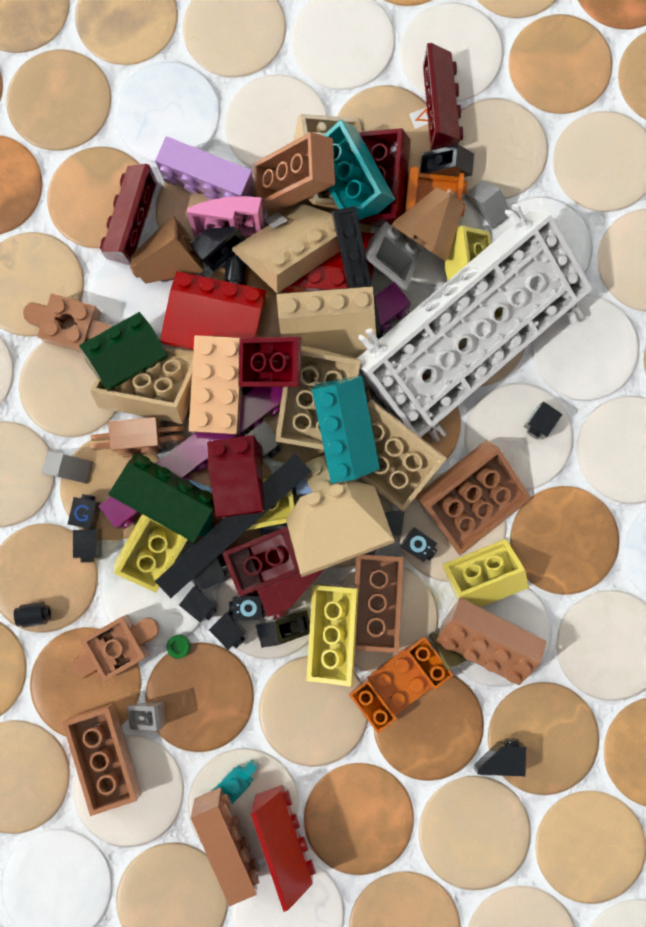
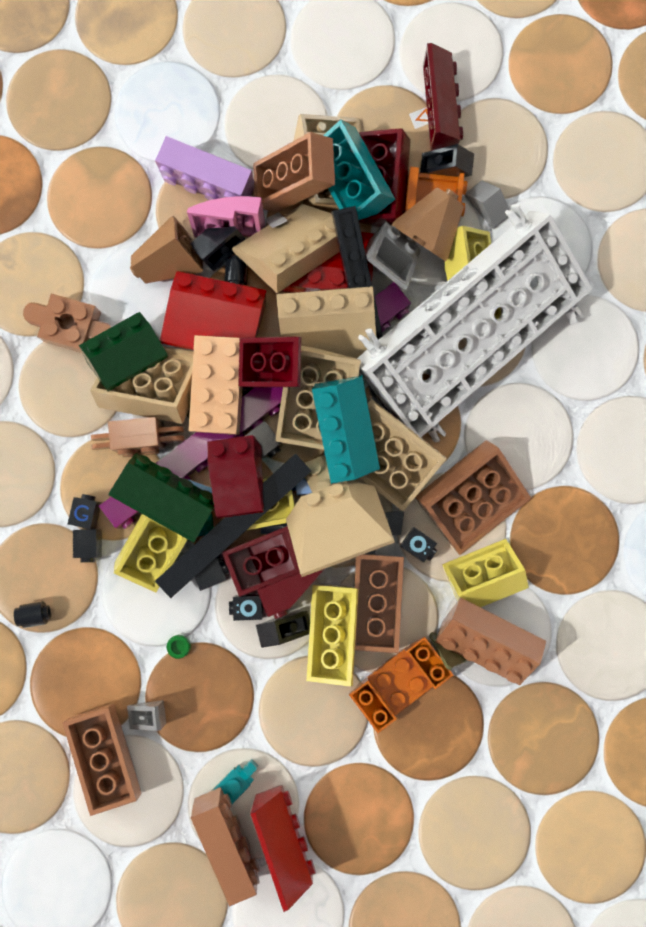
light grey slope [42,451,92,484] -> none
nougat brick [72,614,160,682] -> none
dark red slope [100,164,157,266] -> none
black brick [179,586,218,623] -> none
black brick [209,611,247,650] -> none
black slope [474,738,526,777] -> none
black brick [523,401,563,440] -> none

